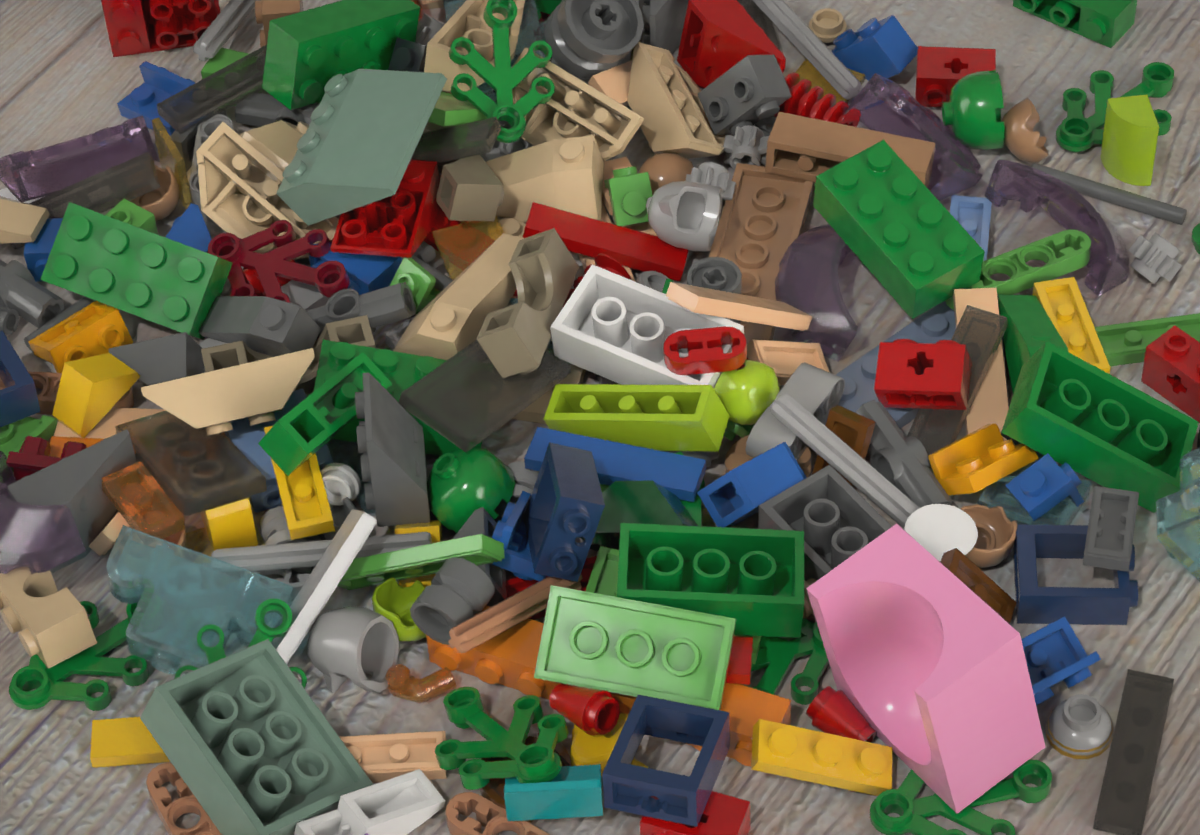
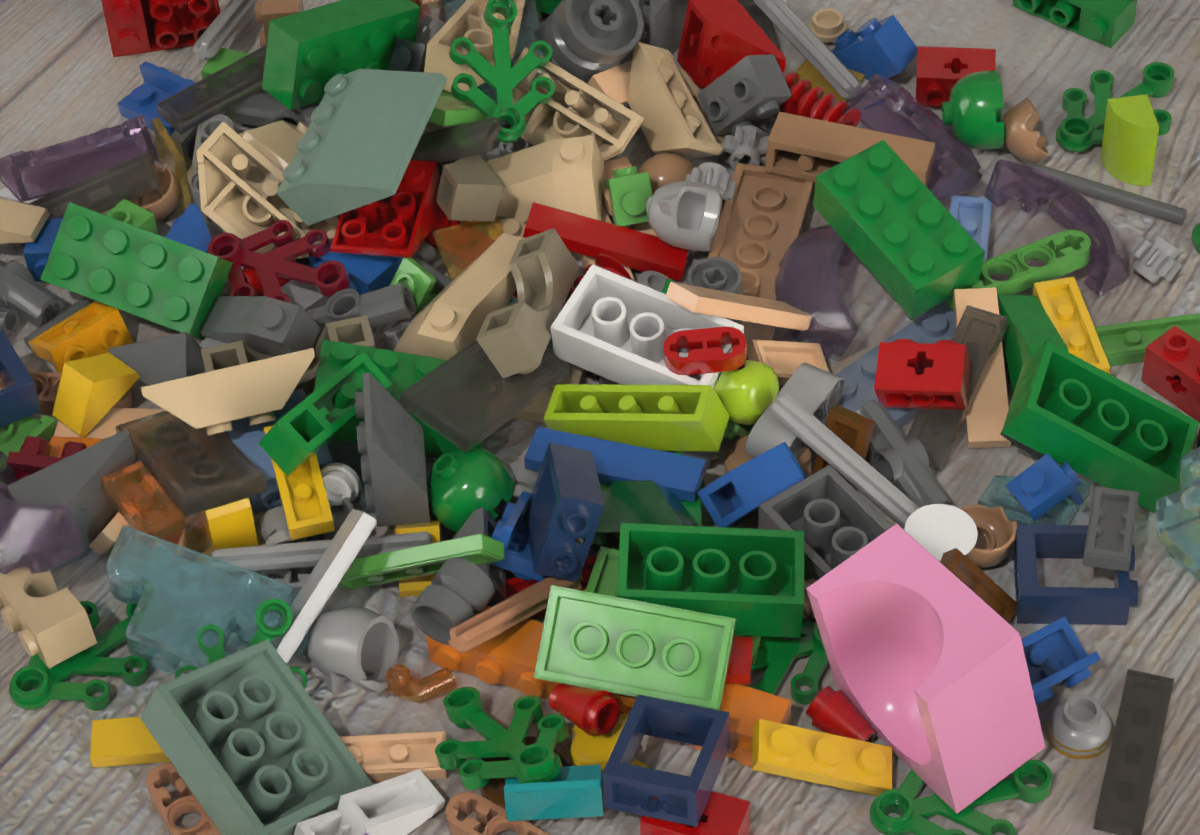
lime hair [372,578,426,642] -> none
light orange bracket [928,423,1038,496] -> none

